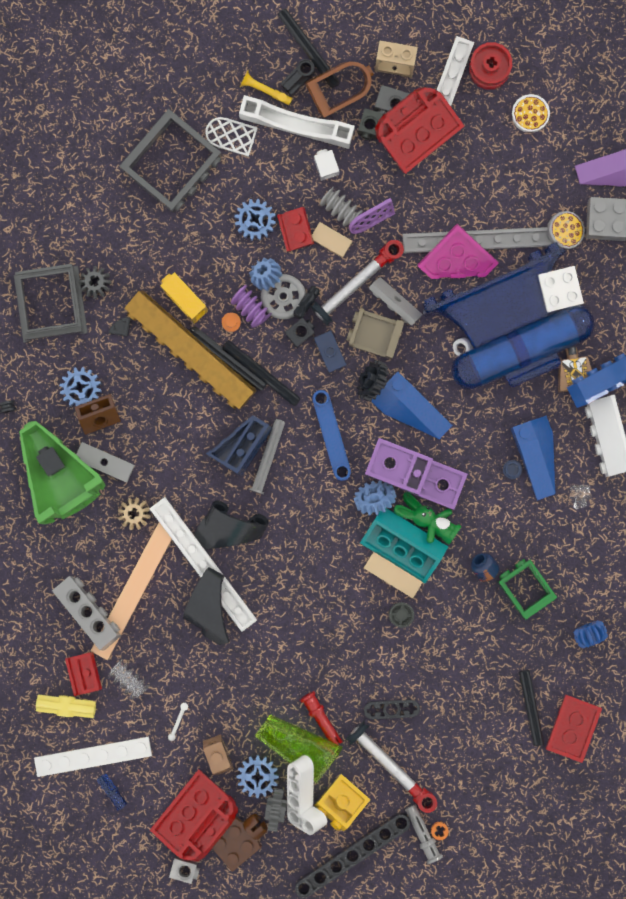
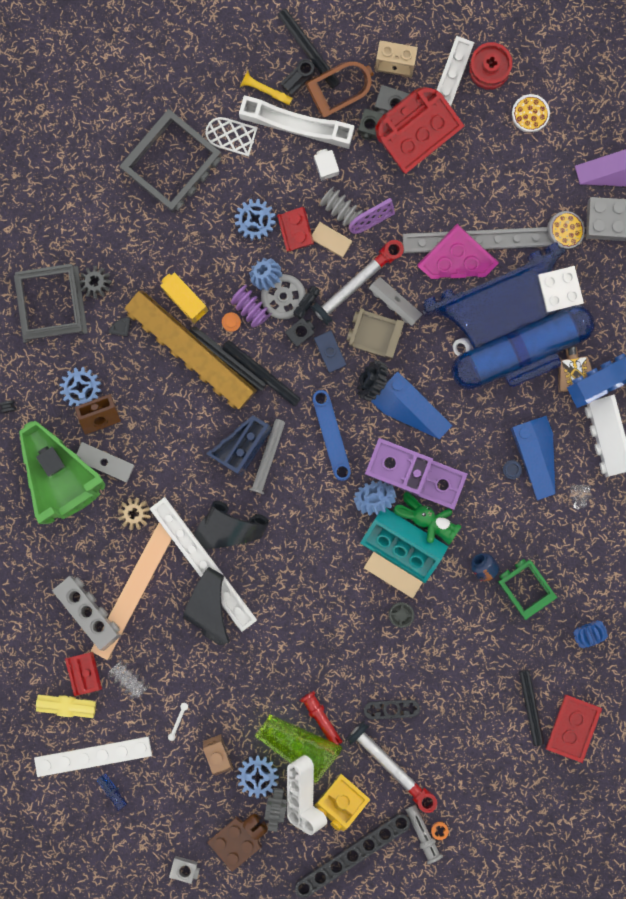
red plate [150,769,238,862] -> none

